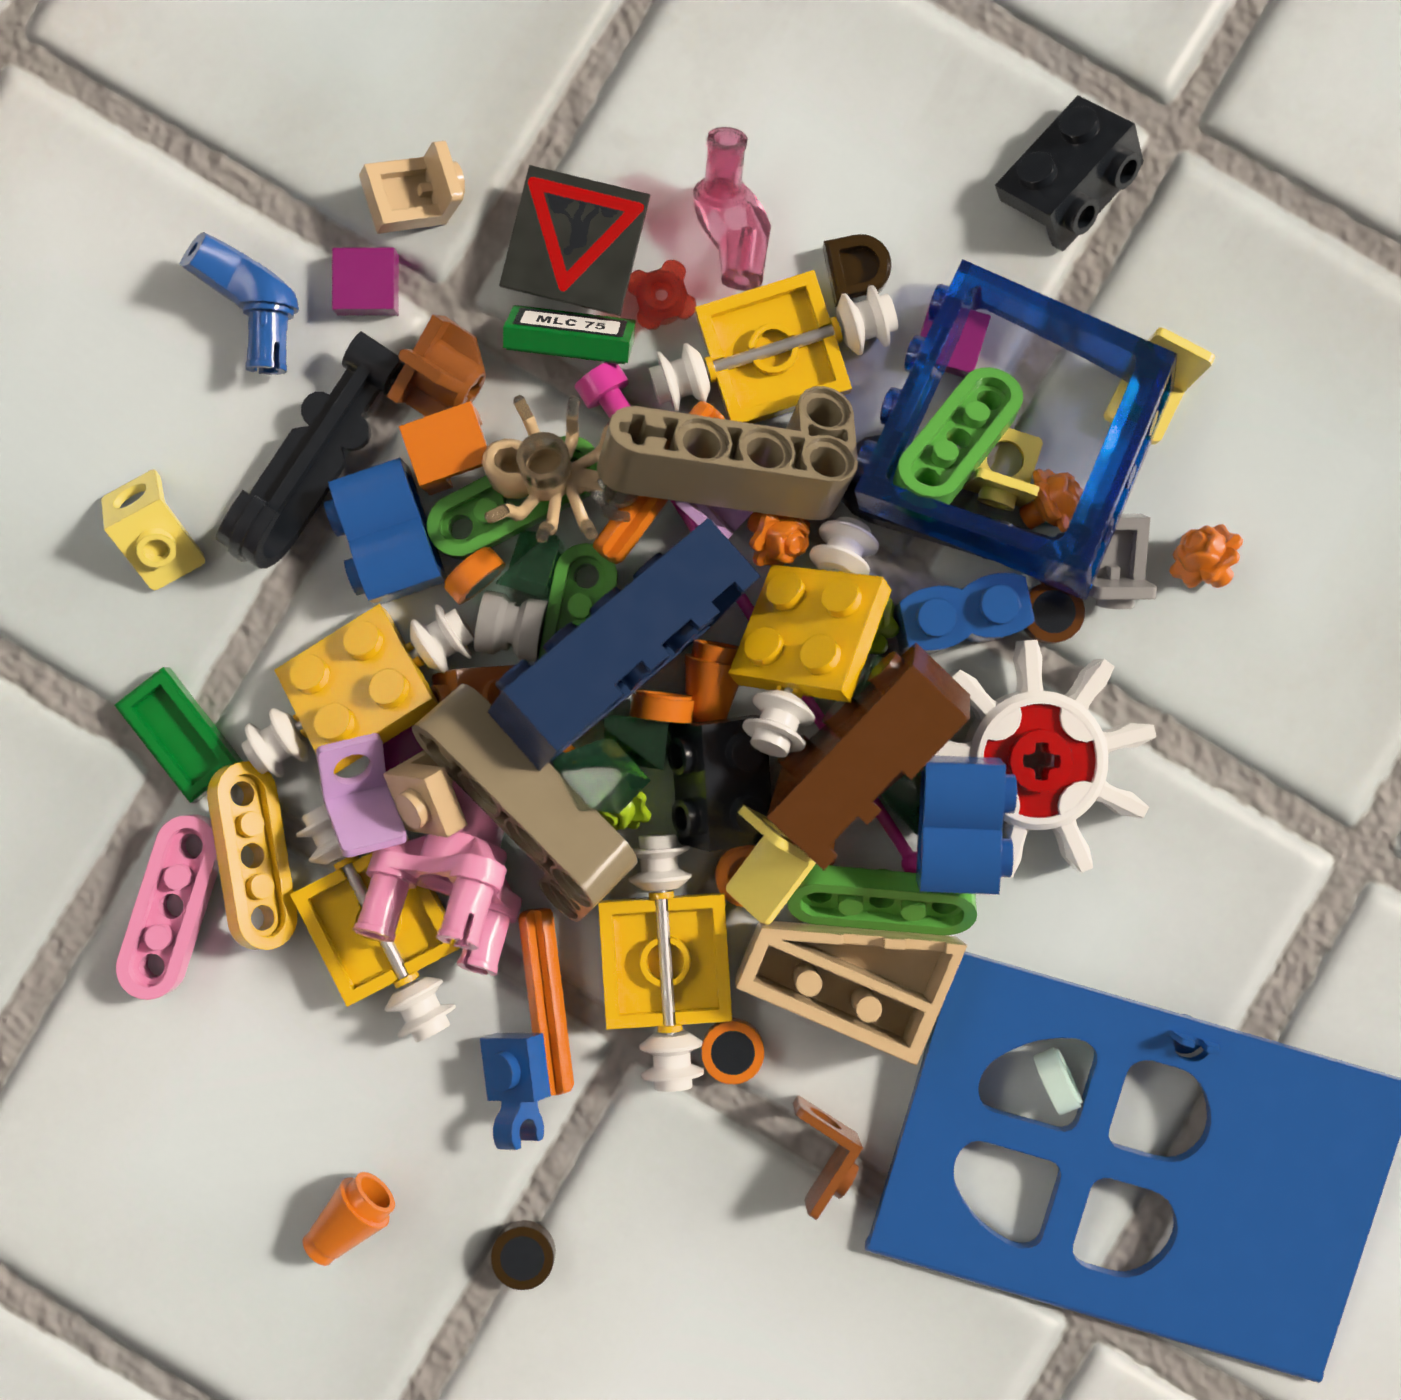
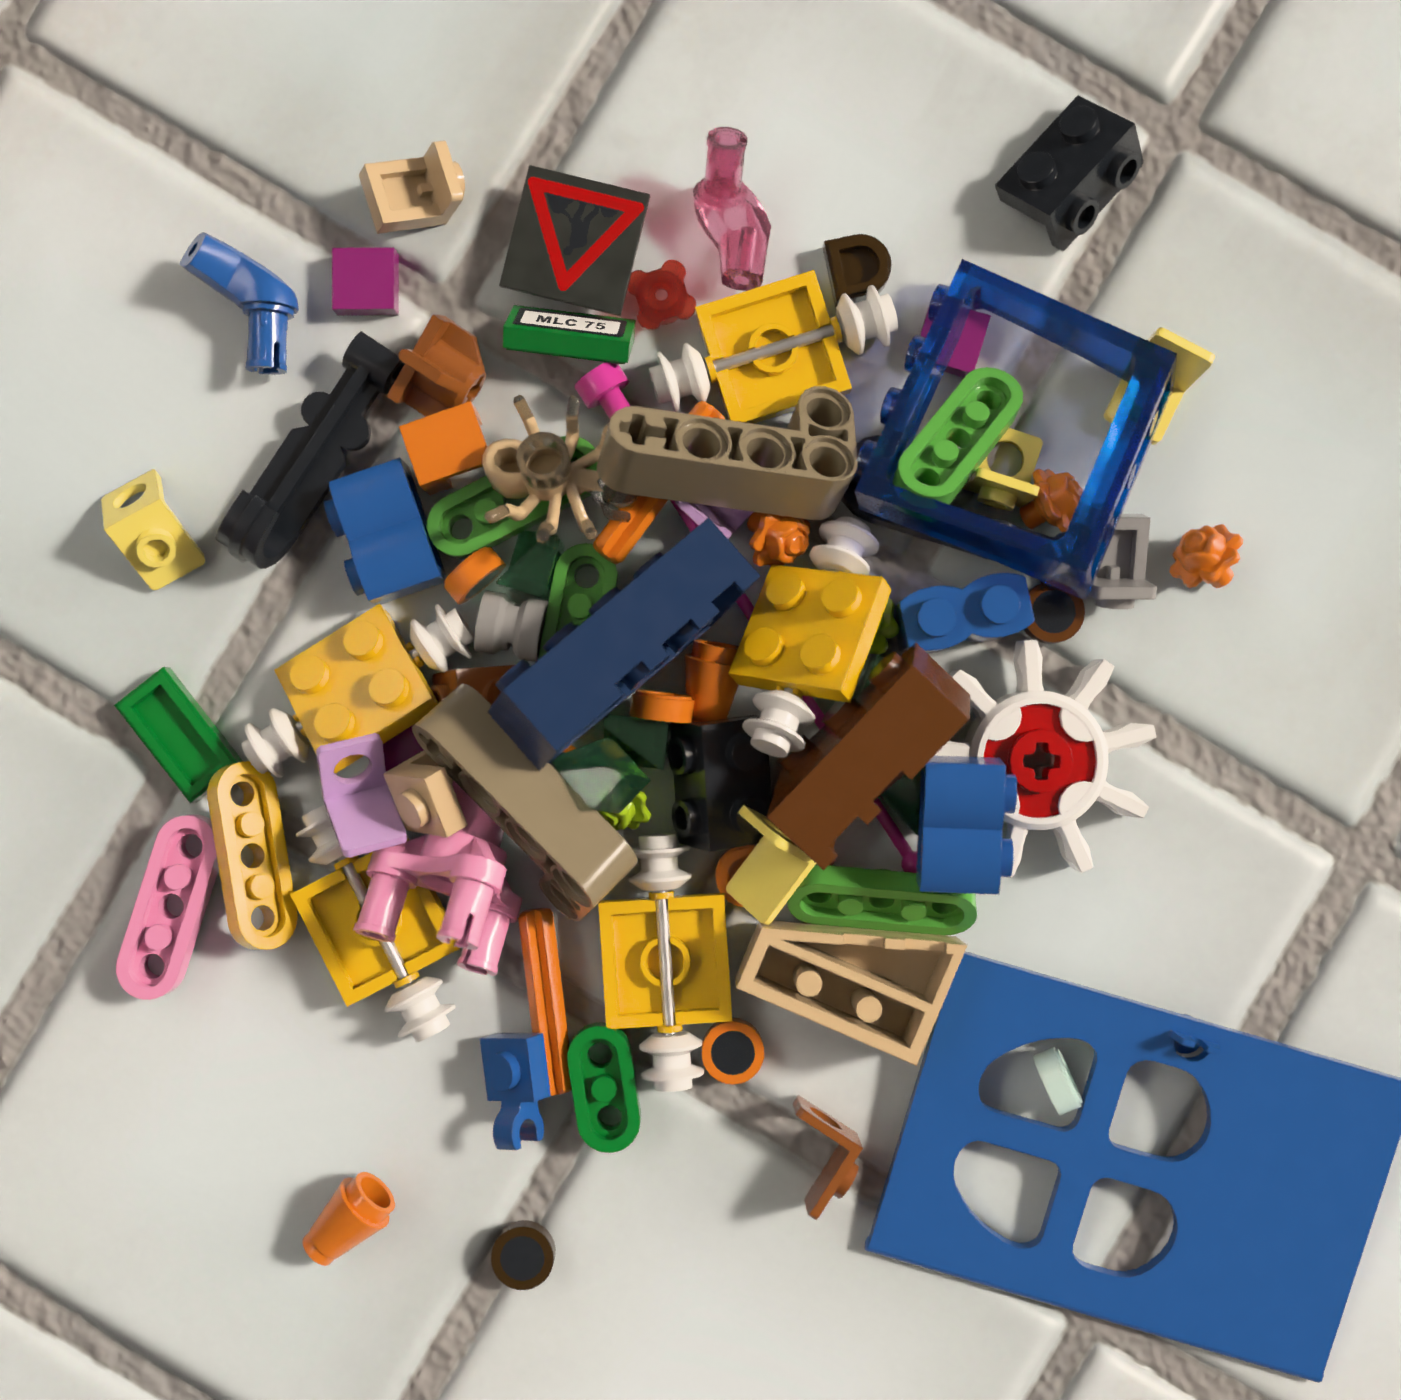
none -> green plate [567,1022,641,1153]

